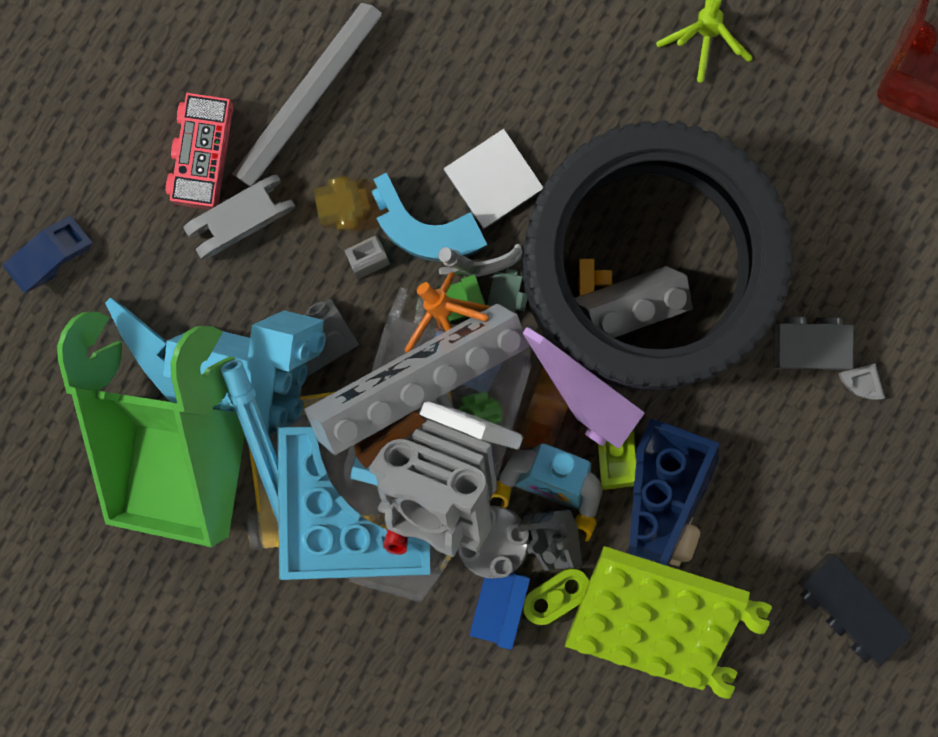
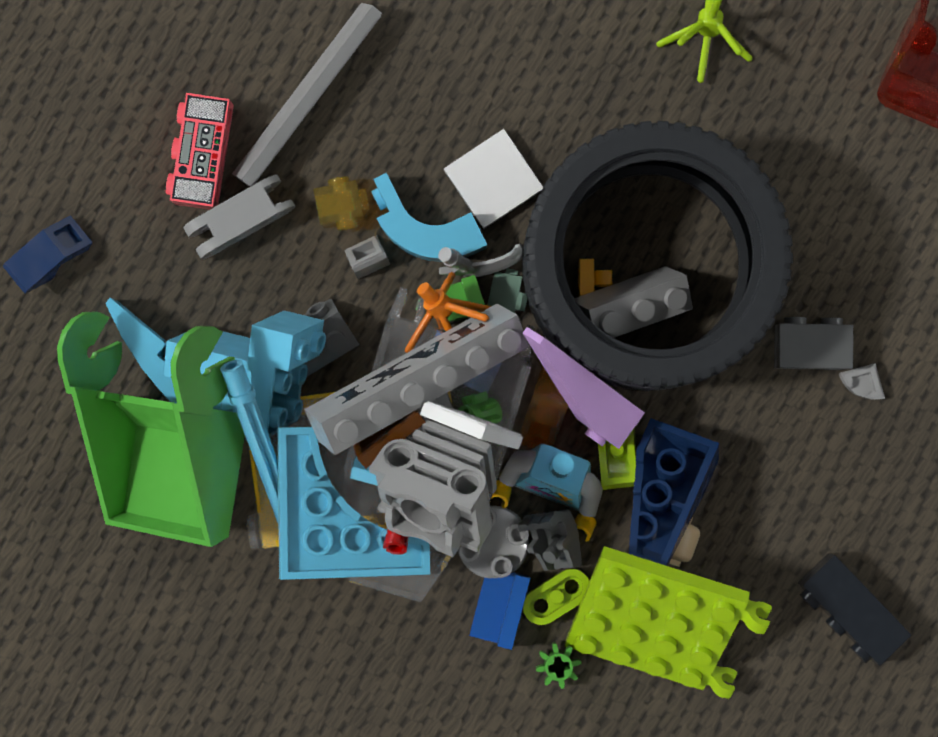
none -> bright green gear [536,642,581,689]

